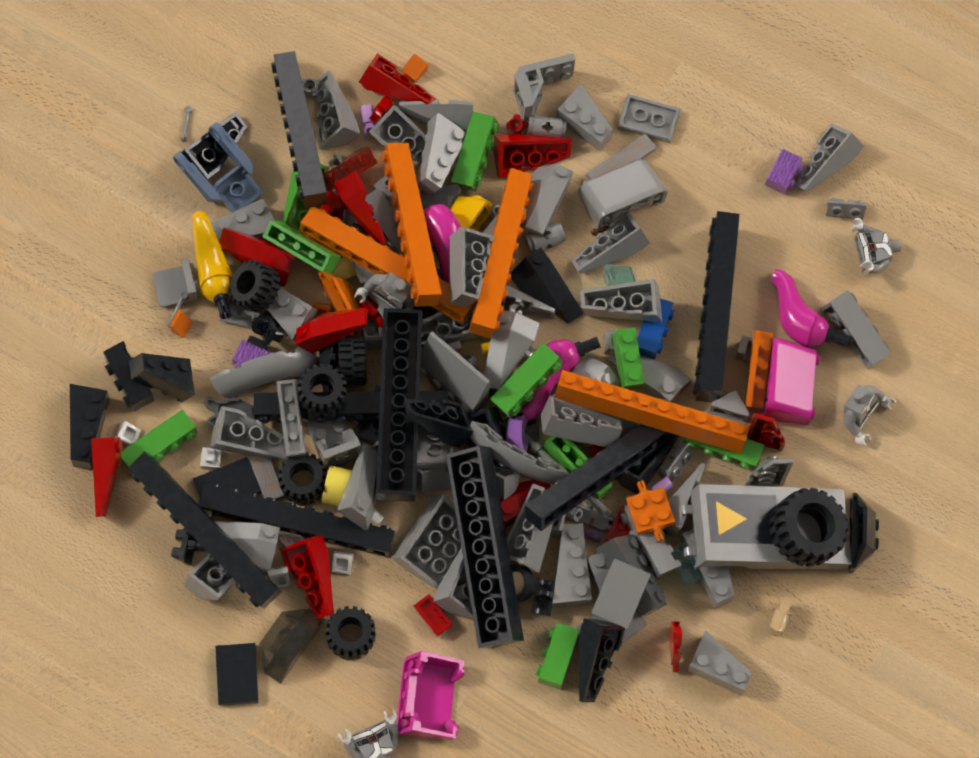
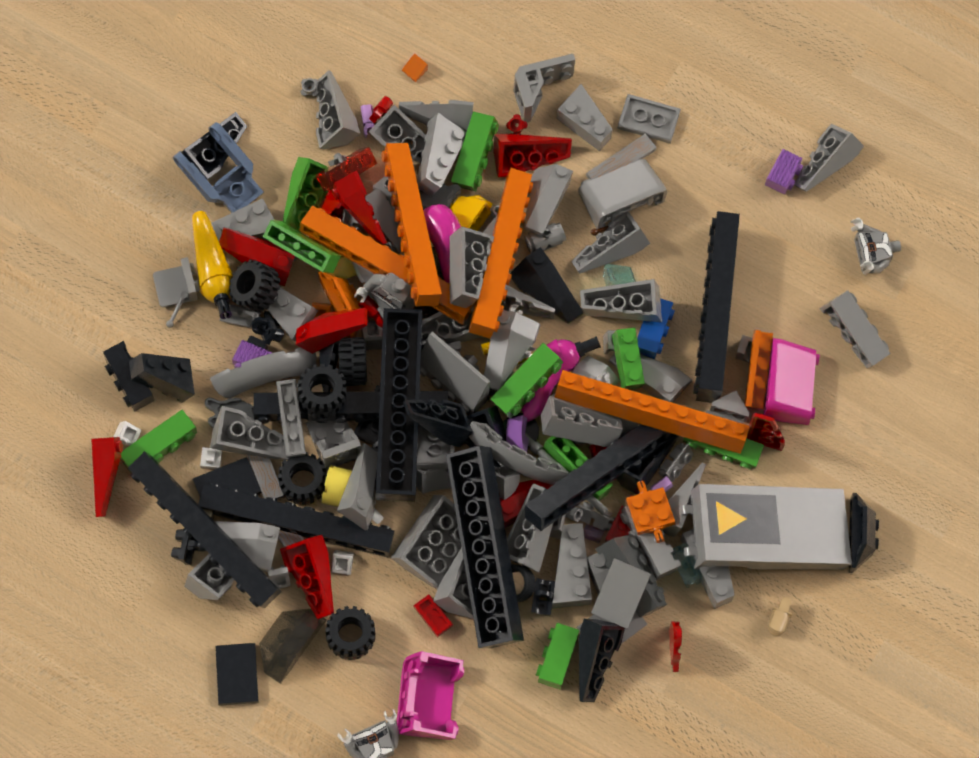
black wedge [70,384,110,470] -> none
orange slope [170,310,192,338] -> none
light grey hinge [180,106,192,142] -> none
black brick [271,51,328,208] -> none
red wedge [359,53,435,104] -> none
light grey piece [527,115,566,138] -> none
light grey wedge [687,630,752,696] -> none
light grey wedge [744,456,793,487] -> none
black tyre [769,488,849,567] -> none
dark pink animal [771,268,851,347] -> none
light grey hinge [826,197,866,219] -> none
light grey torso [843,385,896,446] -> none

